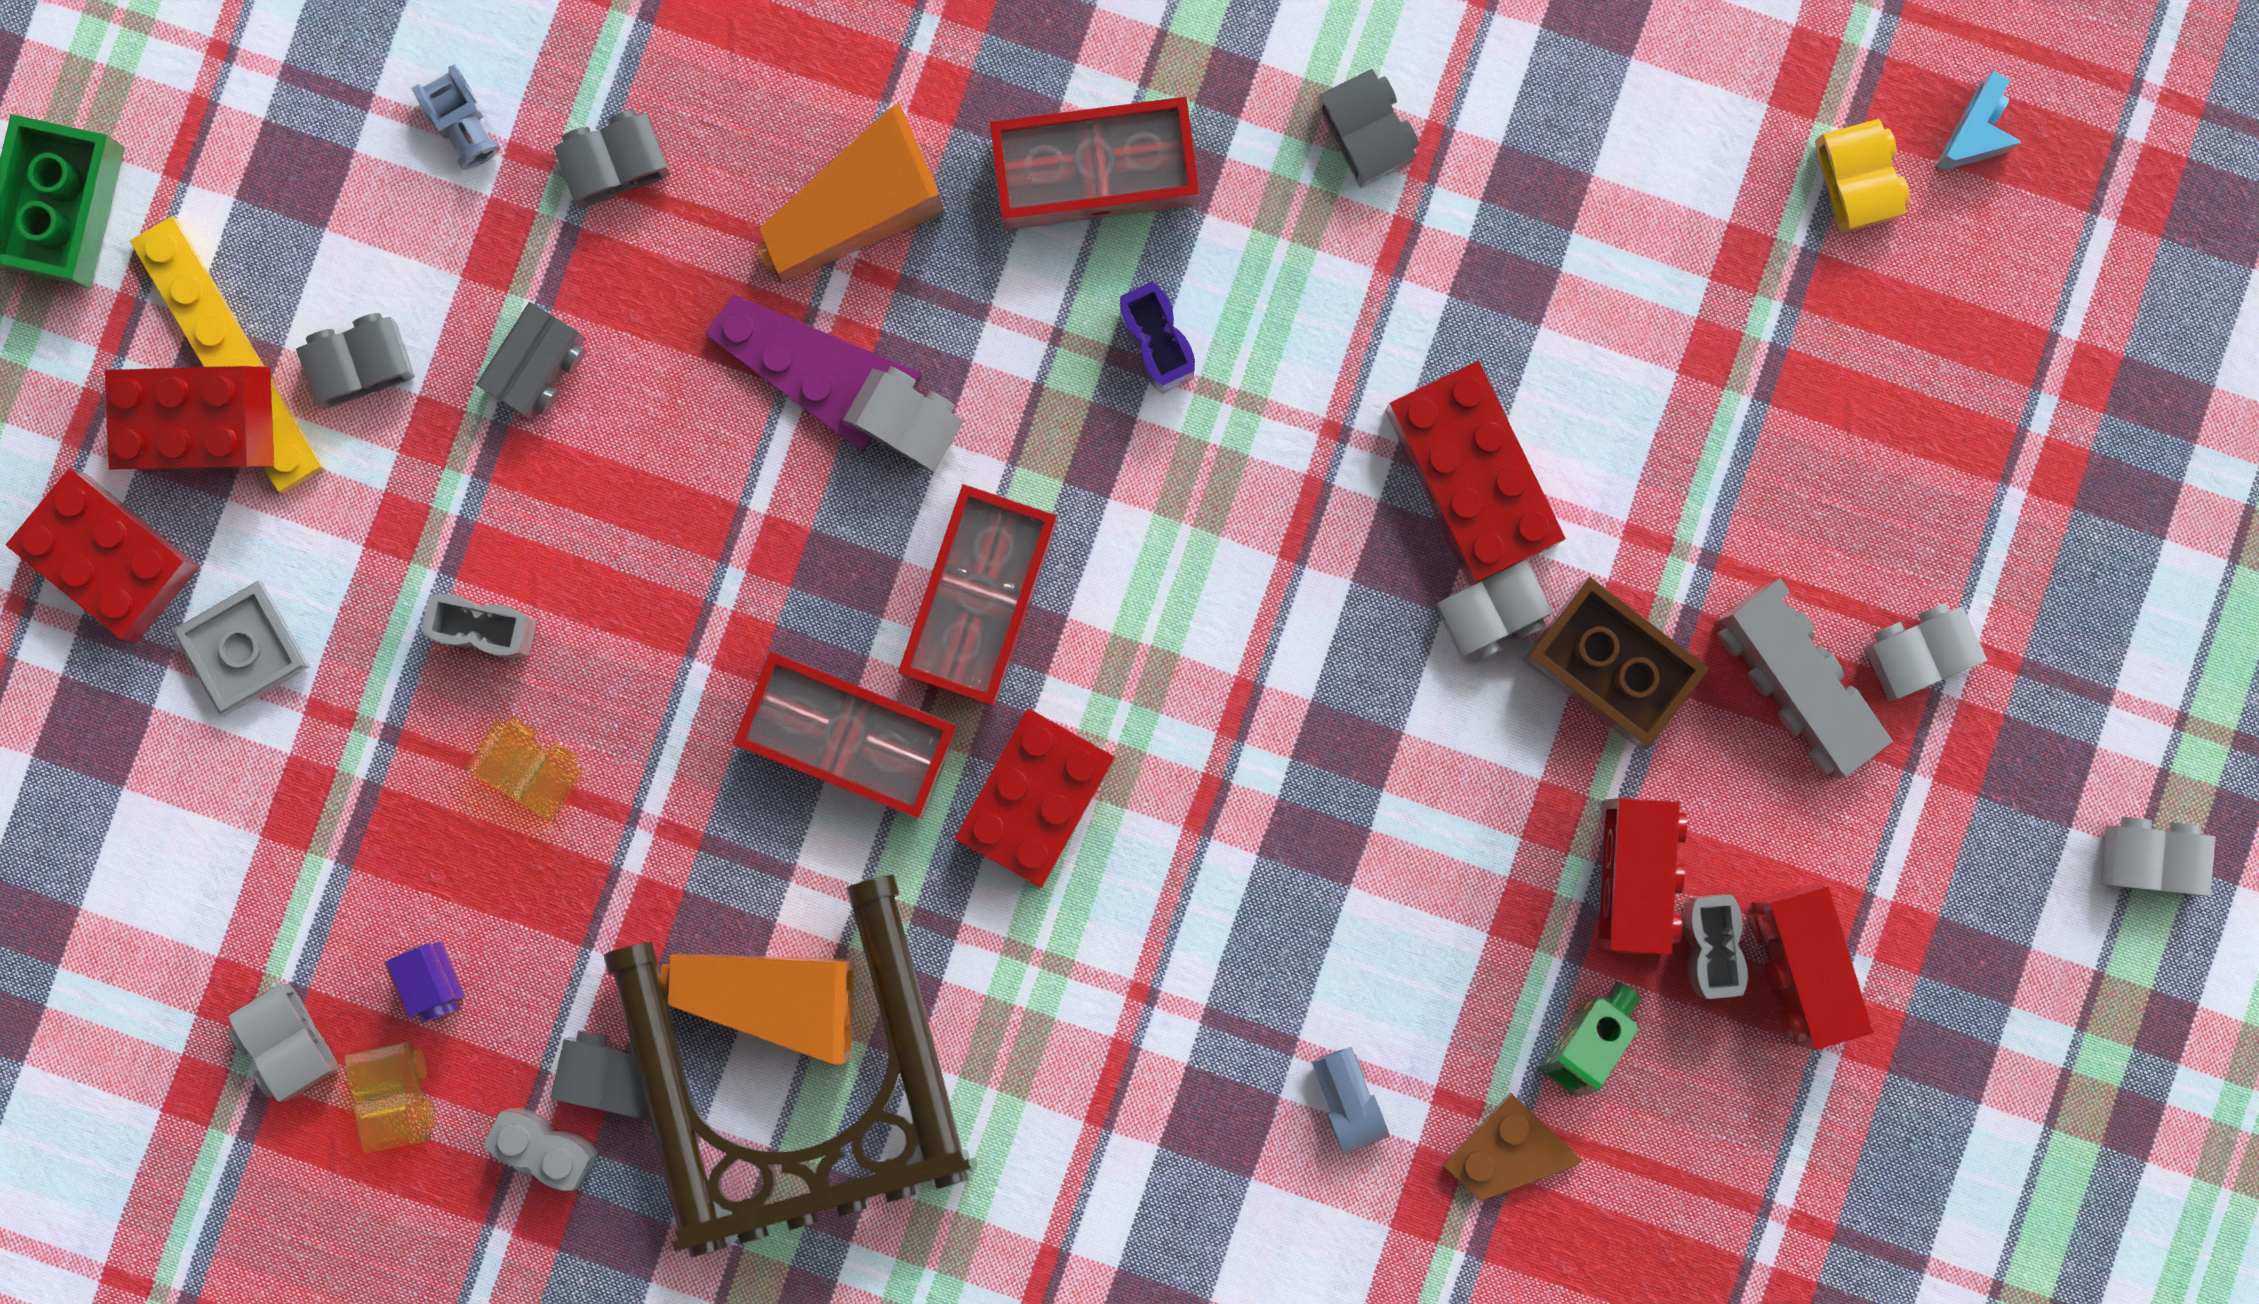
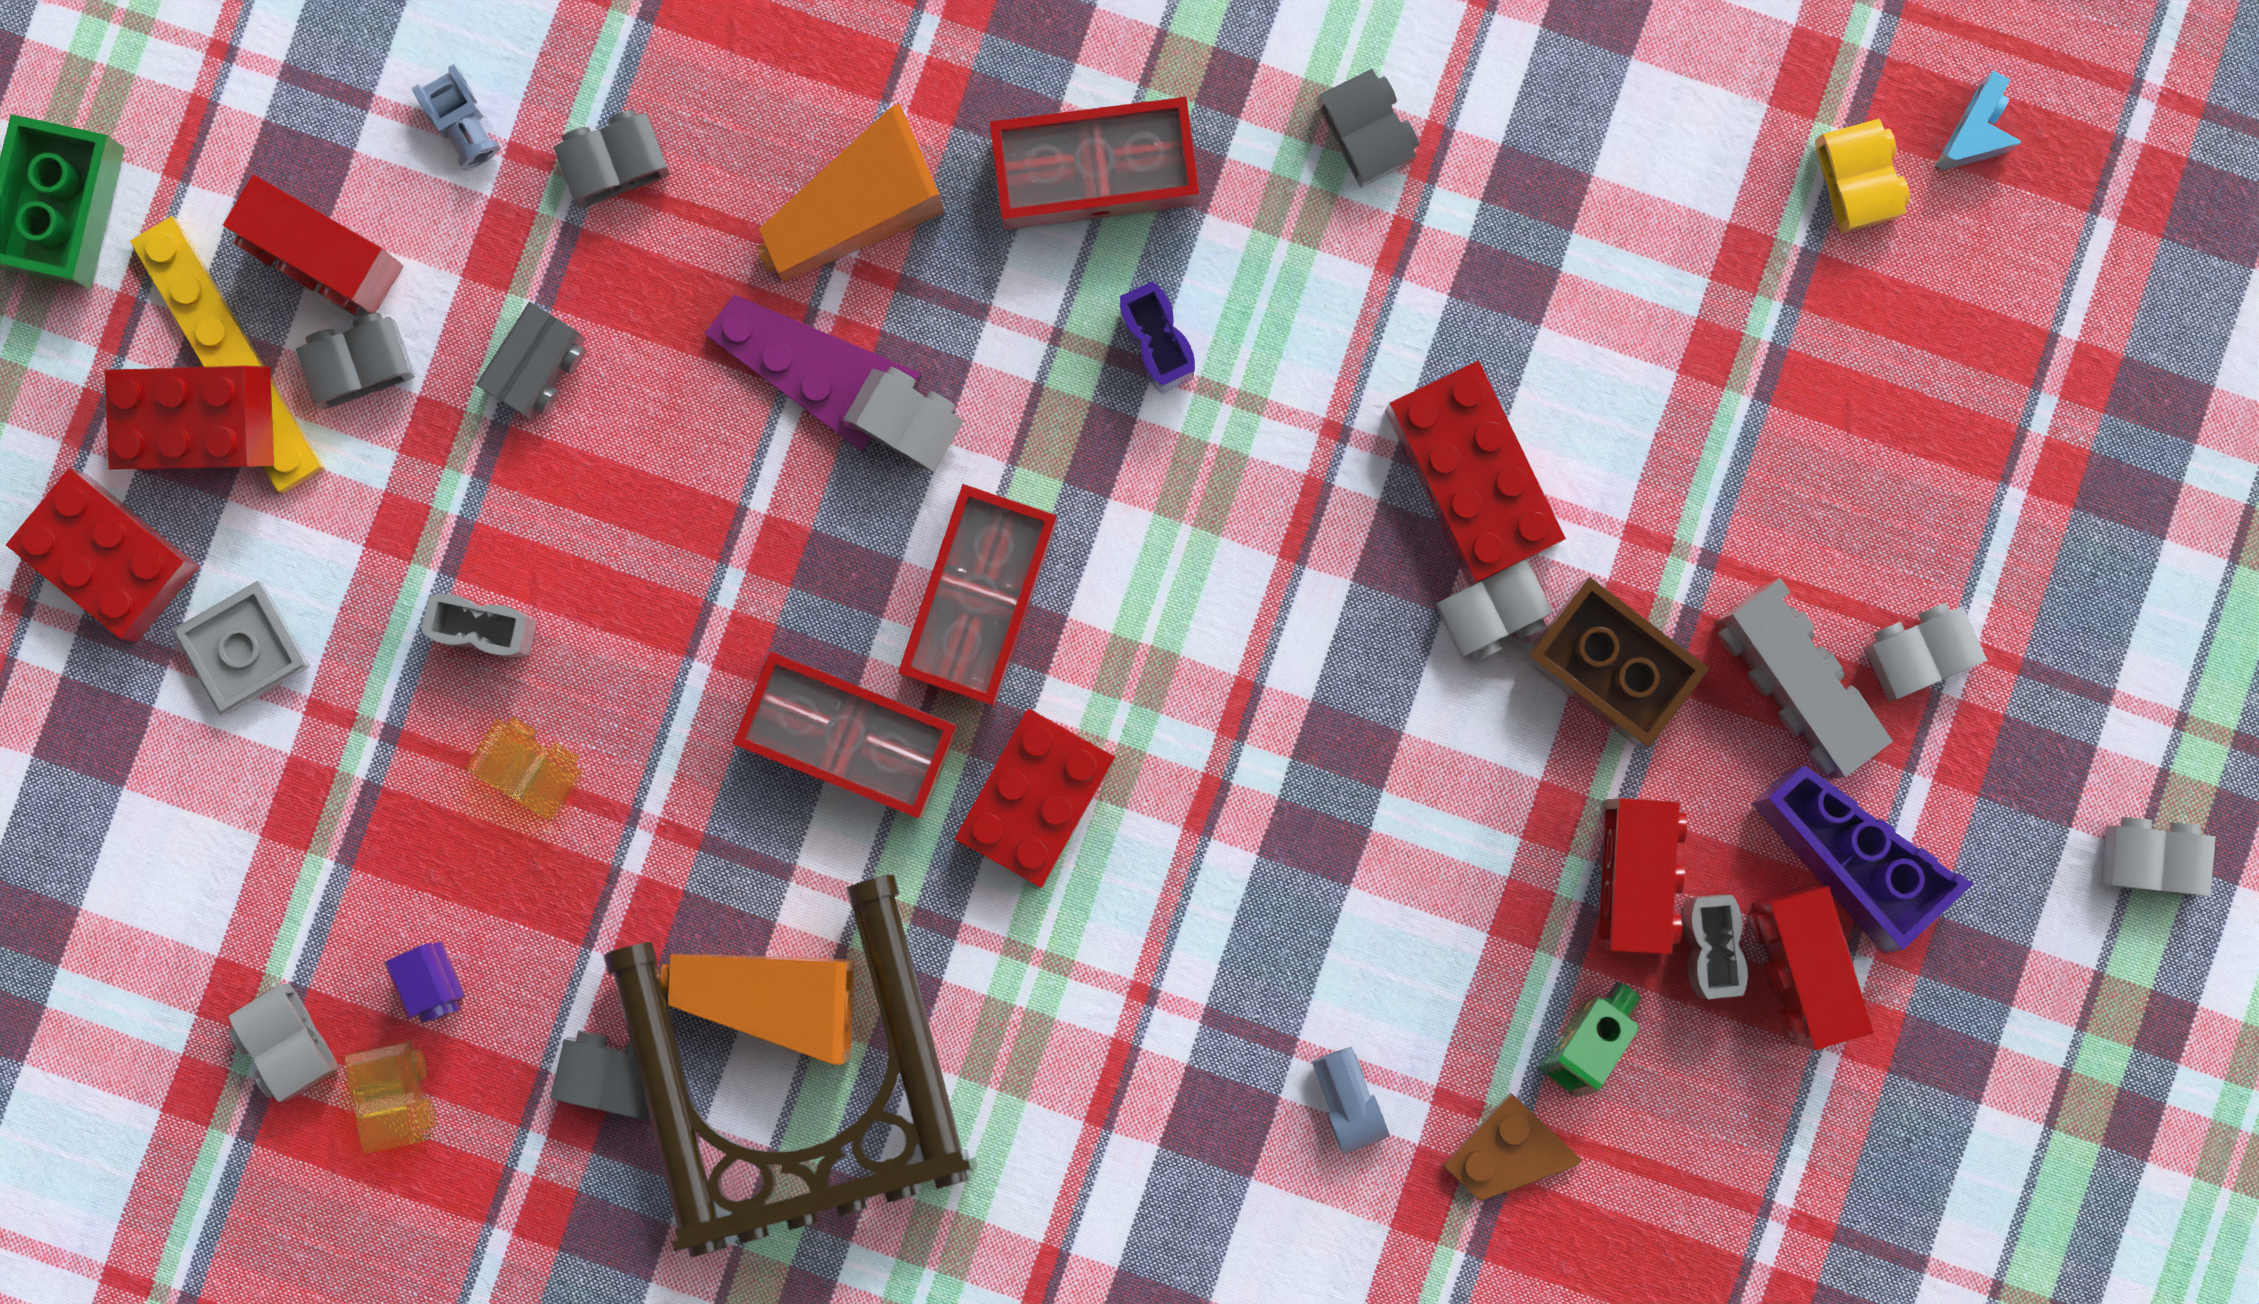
light grey brick [484,1108,599,1191] -> none
none -> red brick [222,174,404,316]
none -> dark purple wedge [1751,765,1973,953]

